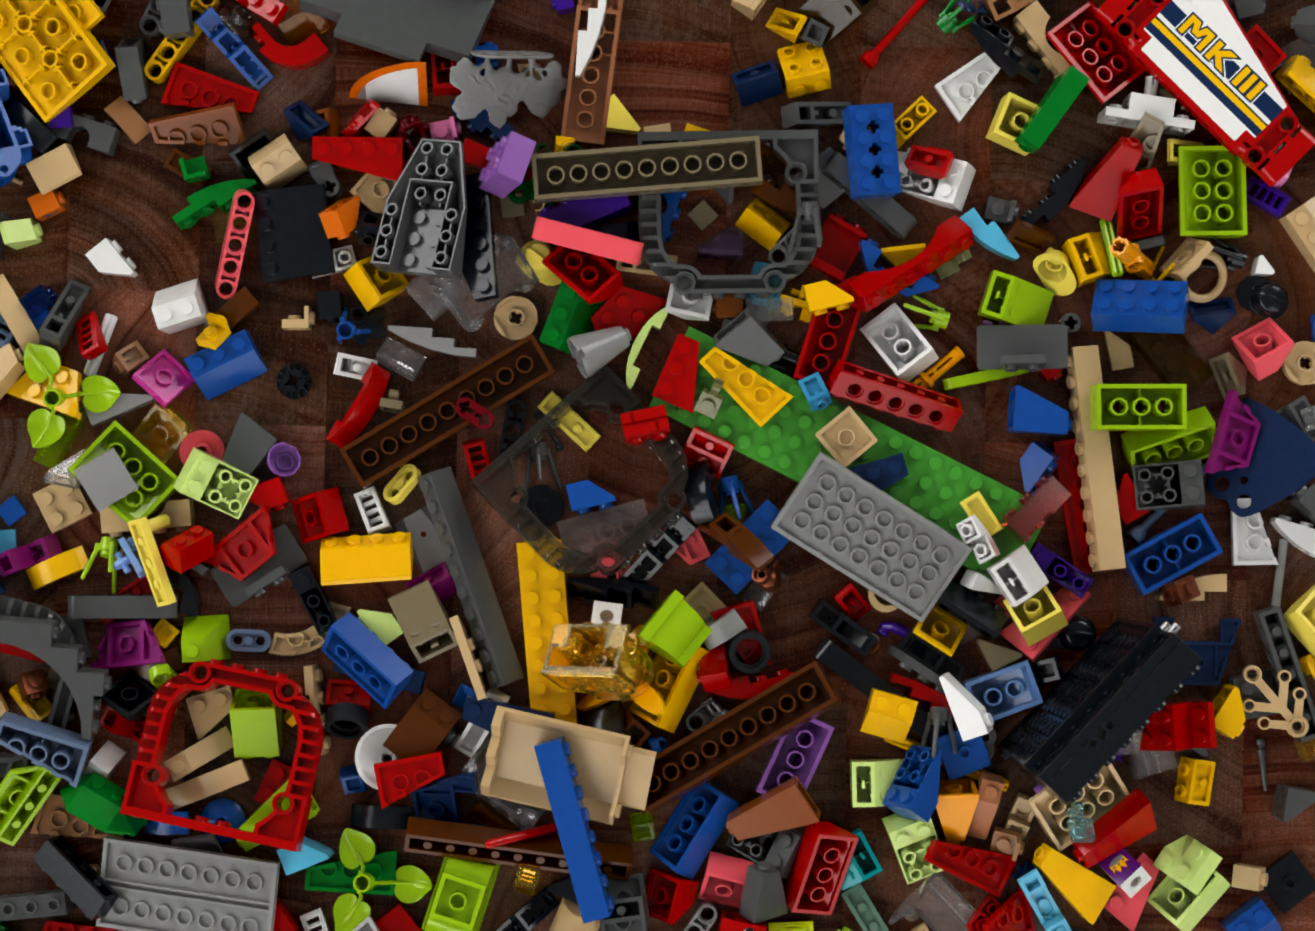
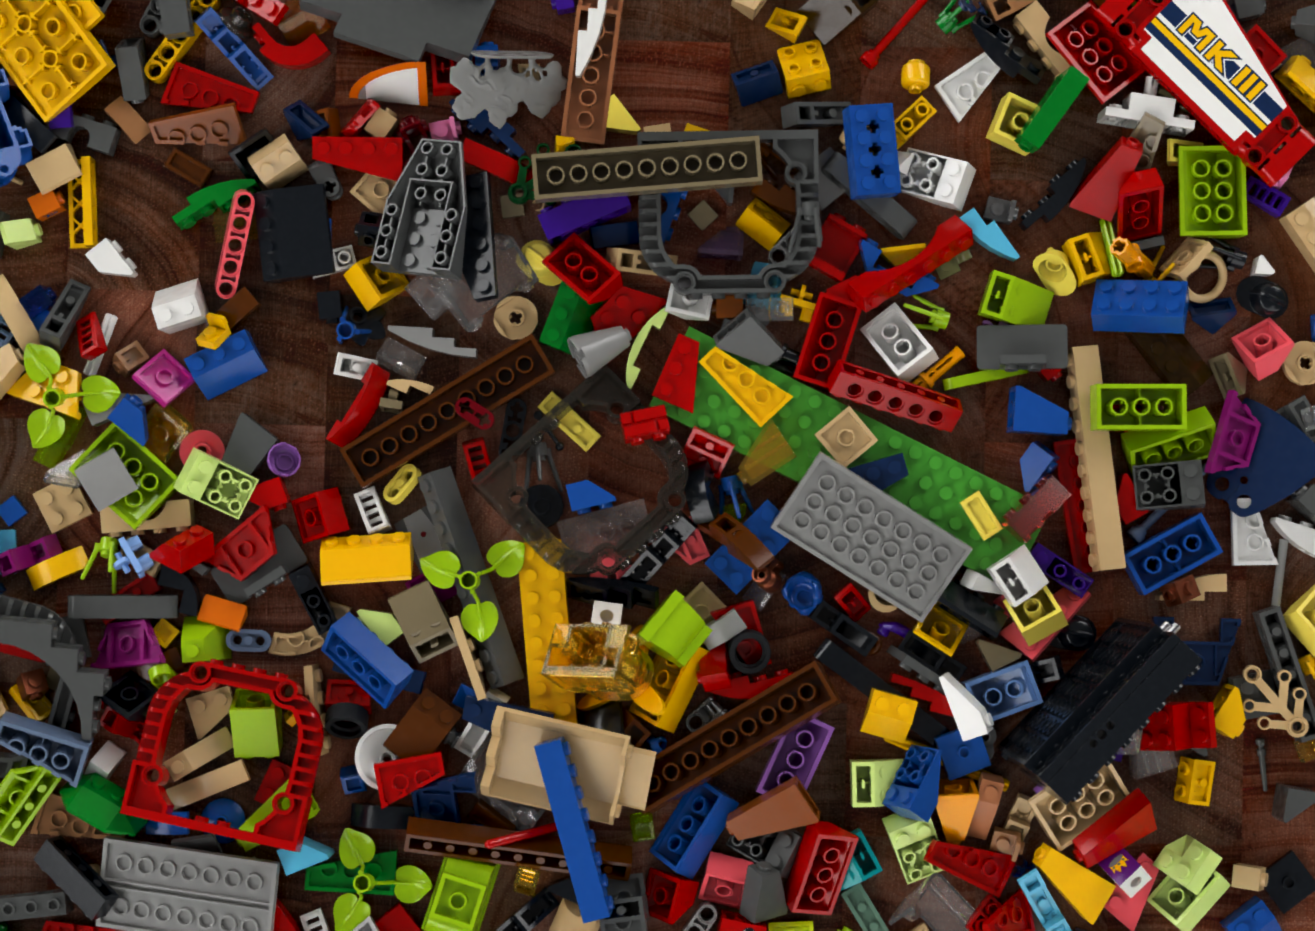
light yellow piece [127,514,177,607] -> none
green panel [179,156,211,184] -> none
black gear [276,363,312,399] -> none
tan bracket [282,306,316,331] -> none
orange slope [319,195,360,240] -> none
medium lavender brick [478,131,536,199] -> none
coral beam [531,216,645,266] -> none
olive plate [694,377,724,419] -> none
dark azure bracket [798,372,832,412] -> none
dark grey slope [799,18,830,48] -> none
yellow slope [803,280,854,316] -> none
red slope [904,144,955,179] -> none
dark grey plant [921,706,957,758] -> none
white slope [956,515,1001,564] -> none
reddish brown tile [1006,219,1056,254] -> none
dark grey bush [1058,313,1081,335] -> none
clear light blue plate [1067,802,1096,843] -> none
tan tile [1103,331,1134,372] -> none
none -> yellow fence [68,156,98,249]
none -> blue slope [107,393,149,446]
none -> orange slope [197,594,248,632]
none -> tan slope [386,379,436,395]
none -> lime plant [420,540,525,642]
none -> clear yellow slope [737,419,797,487]
none -> blue hair [781,571,823,616]
none -> yellow head [901,59,930,94]

